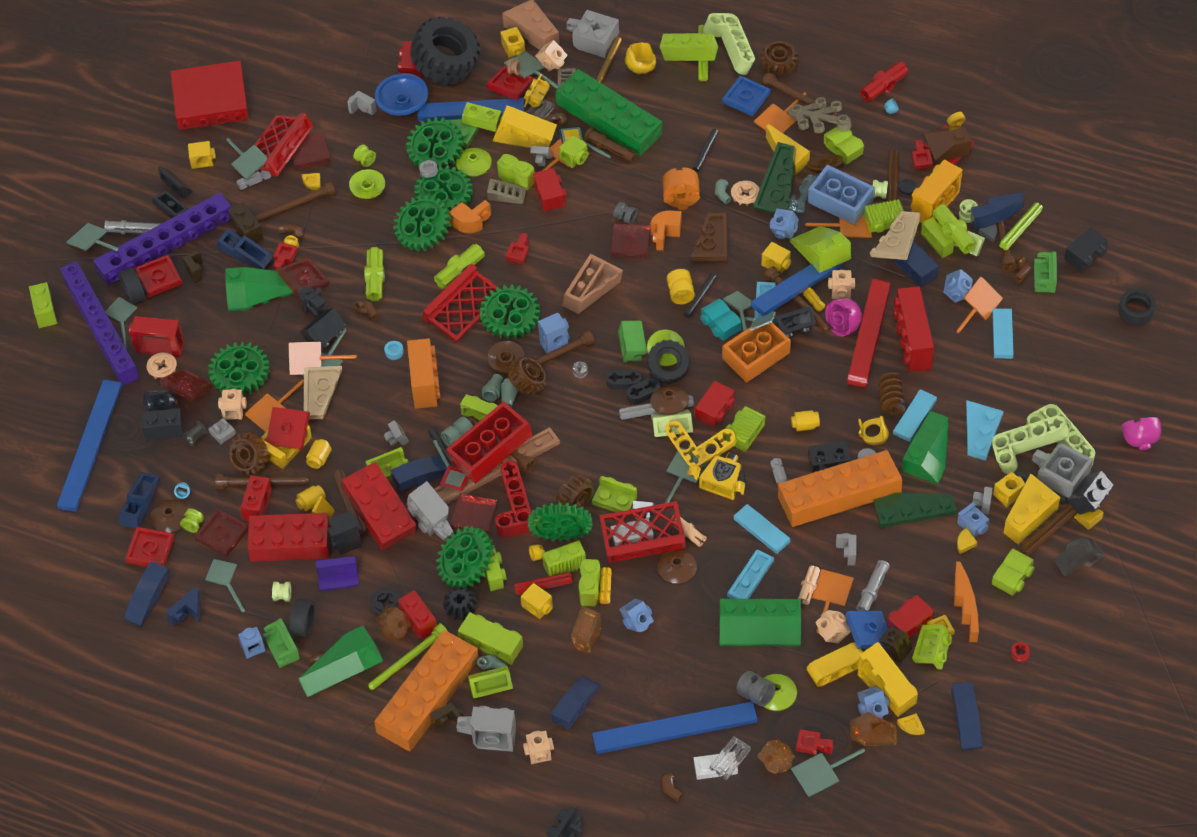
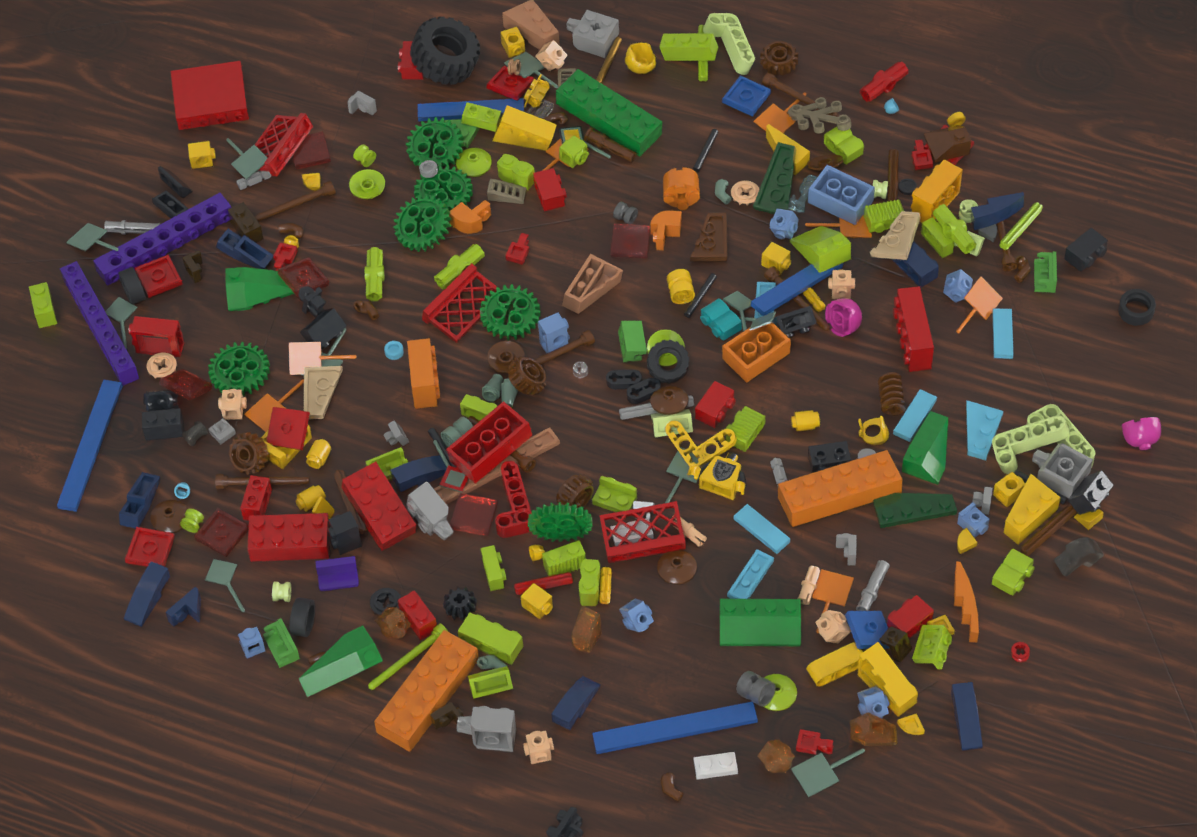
blue dish [375,73,428,116] -> none
green gear [436,526,495,588] -> none
light grey tile [531,146,553,166] -> none
clear tile [710,736,751,780] -> none
red beam [847,279,891,388] -> none

